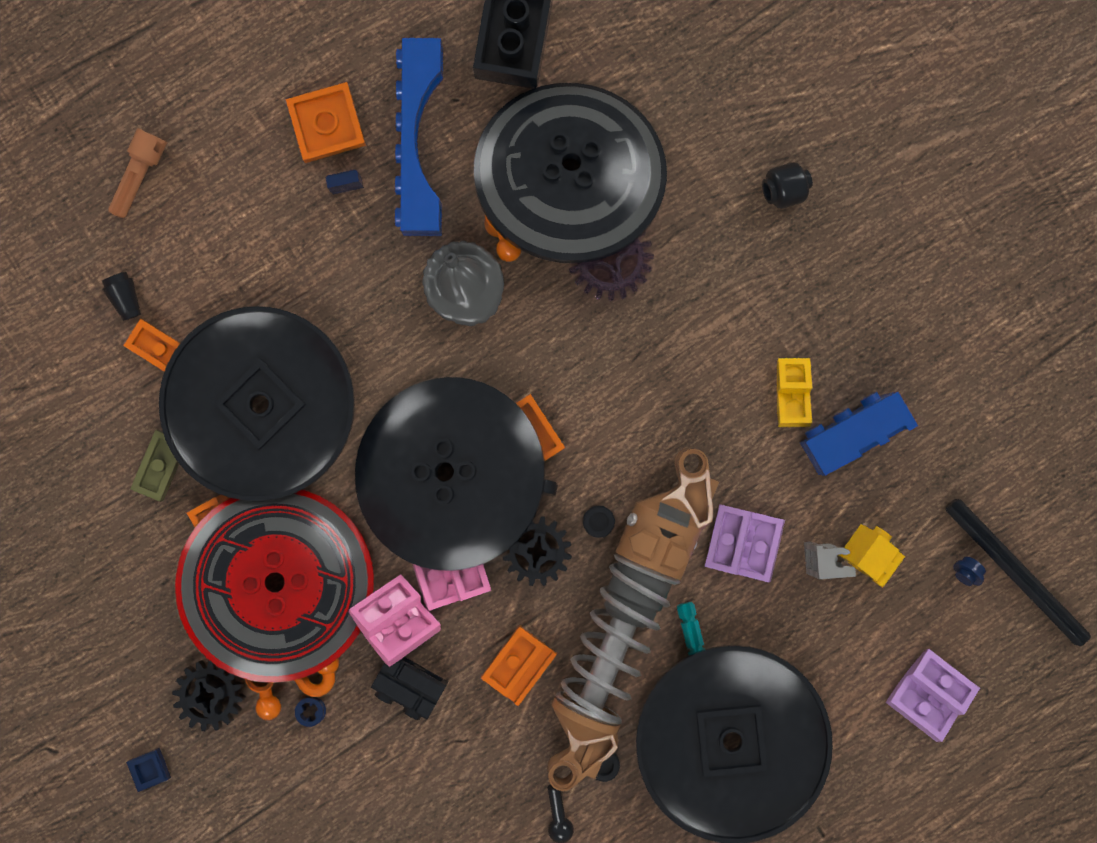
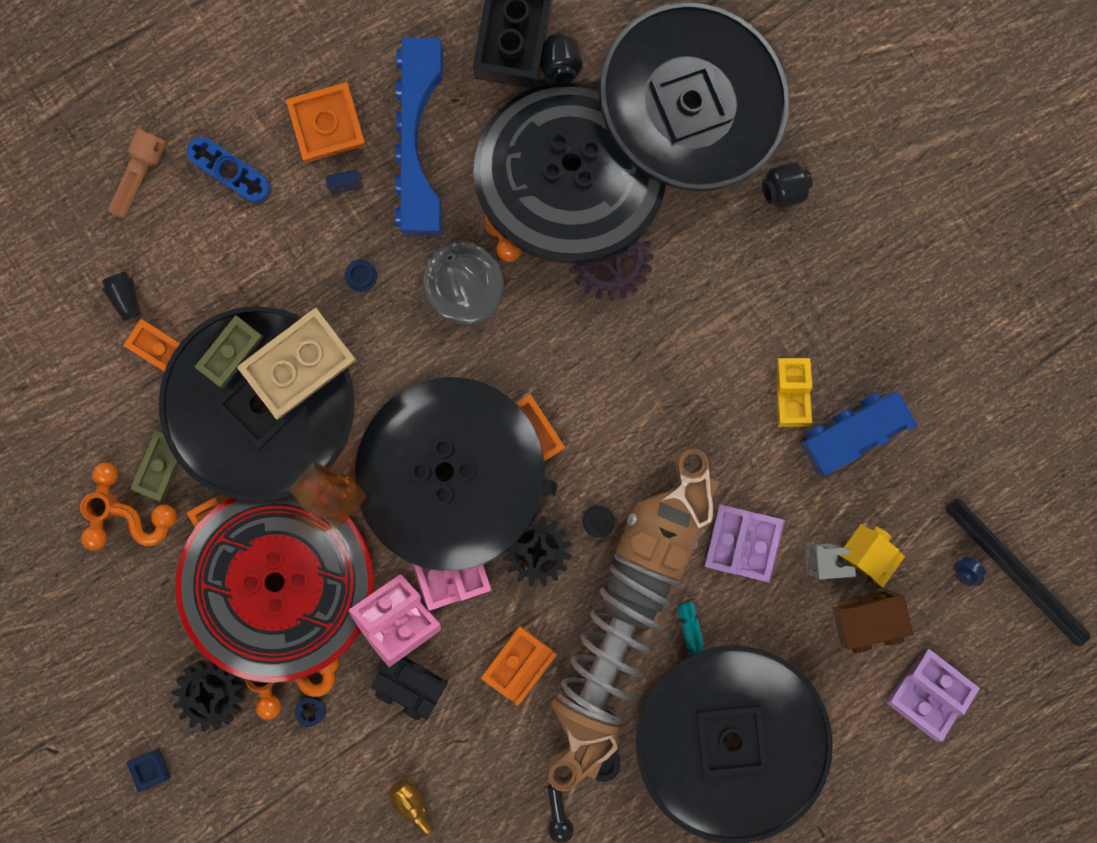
none -> orange piece [80,462,177,551]
none -> blue beam [187,137,271,204]
none -> olive plate [195,315,264,388]
none -> tan plate [237,307,357,420]
none -> clear orange piece [290,462,367,524]
none -> dark blue plate [345,260,377,292]
none -> pearl gold piece [388,780,433,835]
none -> black head [541,33,583,85]
none -> black dish [599,3,789,191]
none -> reddish brown brick [832,589,914,653]

